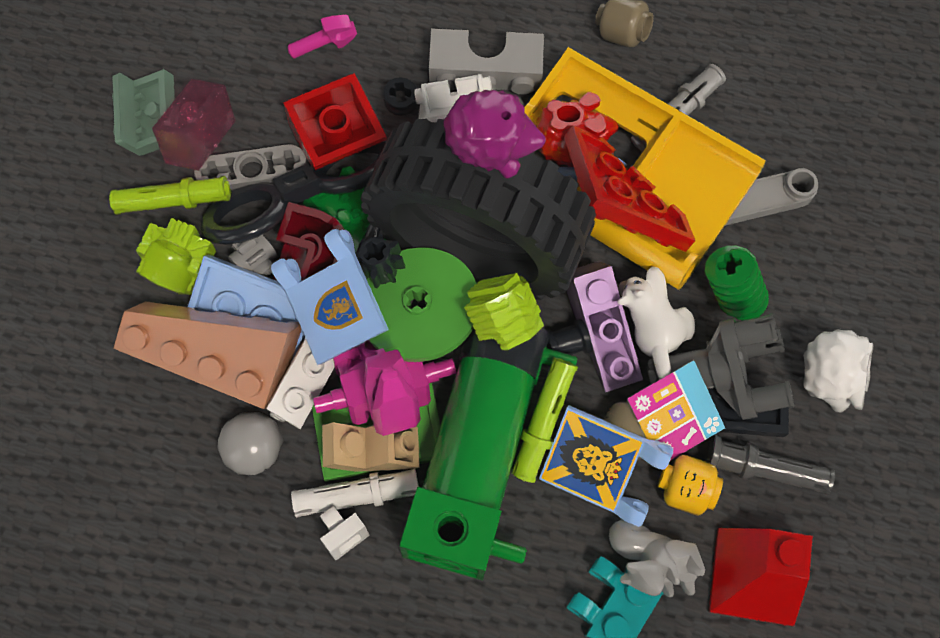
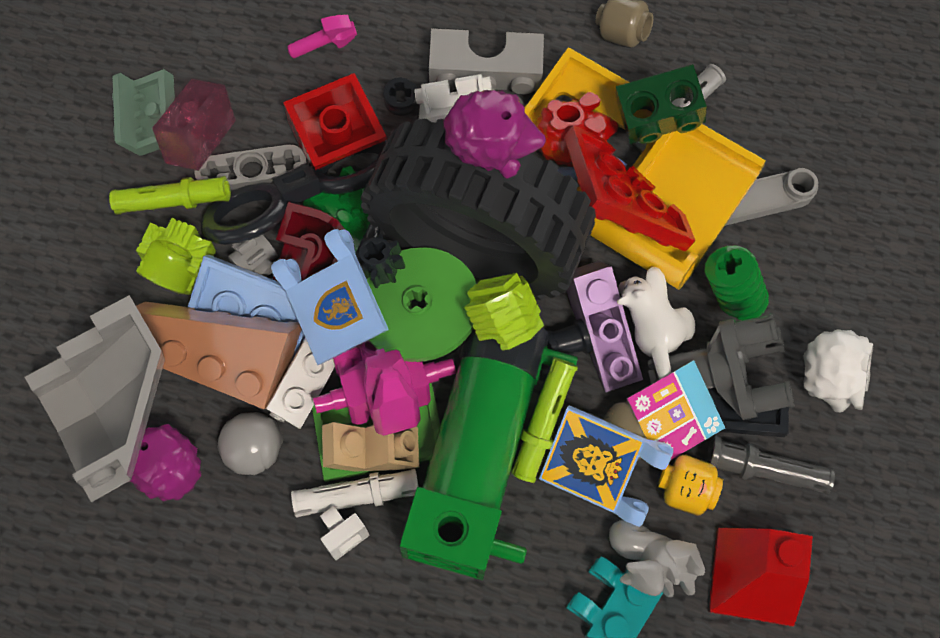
none -> light grey panel [25,295,165,502]
none -> magenta animal [129,424,202,502]
none -> dark green brick [616,64,707,144]

